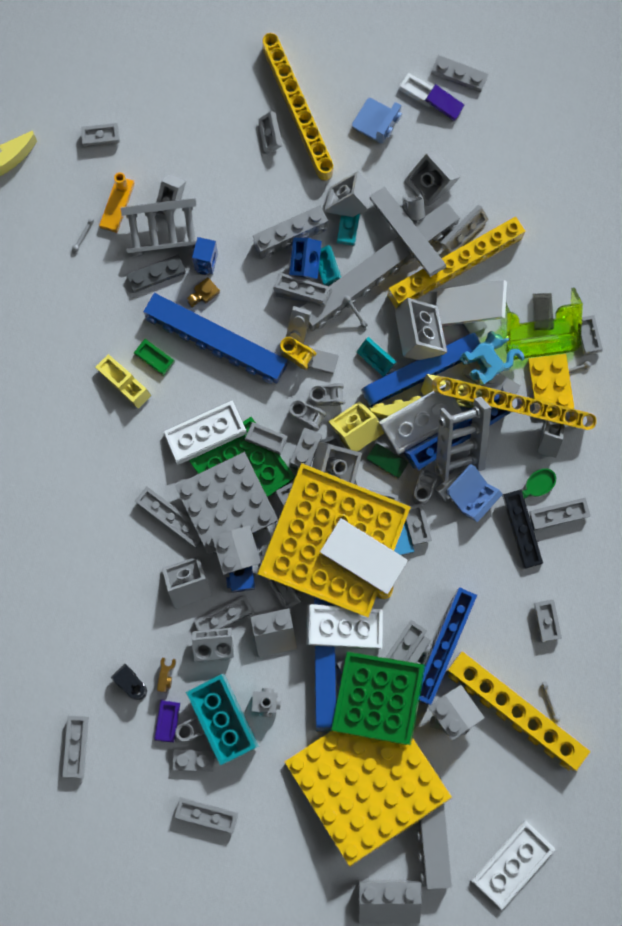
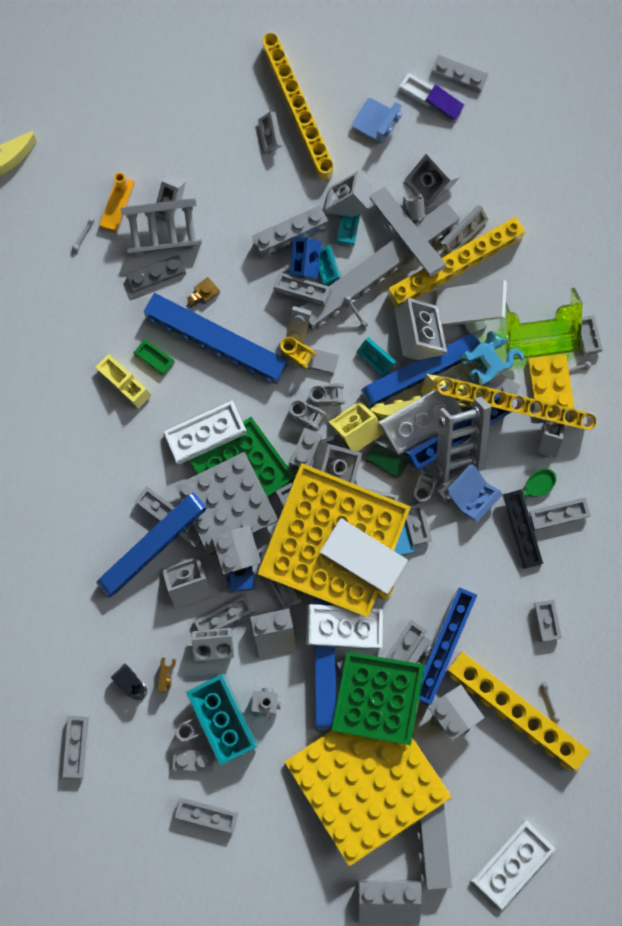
light grey plate [81,123,120,147] -> none
dark purple tile [154,700,181,743] -> none
blue brick [192,237,218,275] -> none
light grey tile [245,422,288,455] -> none
clear smoke tile [532,293,554,330] -> none
none -> blue beam [96,493,207,598]

